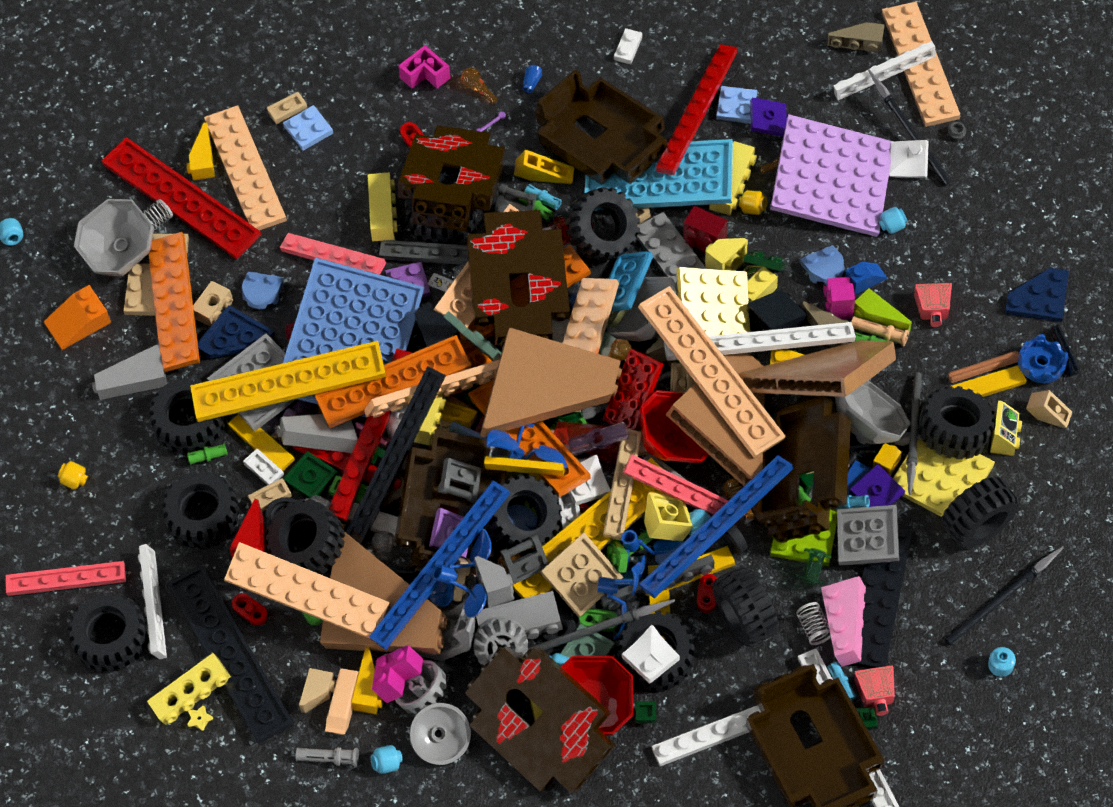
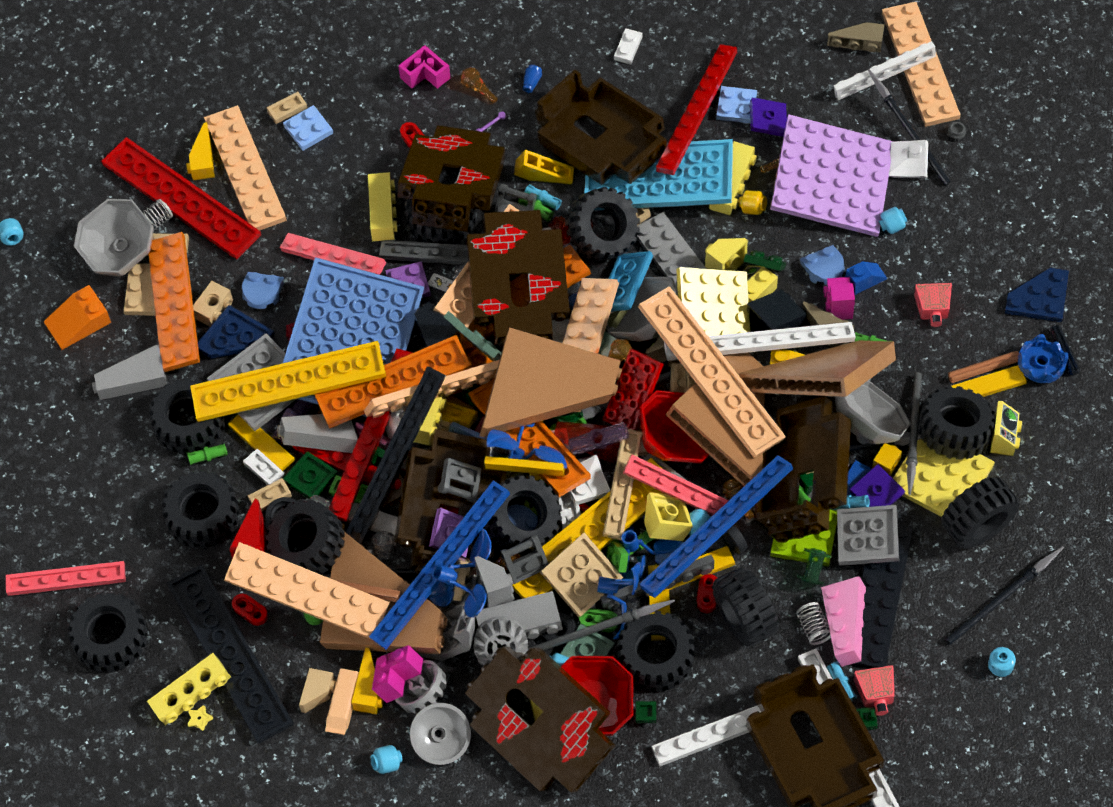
yellow head [57,461,88,490] -> none
white plate [138,544,167,659] -> none
light grey pin [296,747,359,767] -> none
white plate [622,625,680,684] -> none
dark red brick [683,206,727,254] -> none
light nougat pin [851,316,909,347] -> none
lime slope [854,288,912,332] -> none
tan slope [1026,390,1072,428] -> none
none -> nougat axle [333,579,401,602]

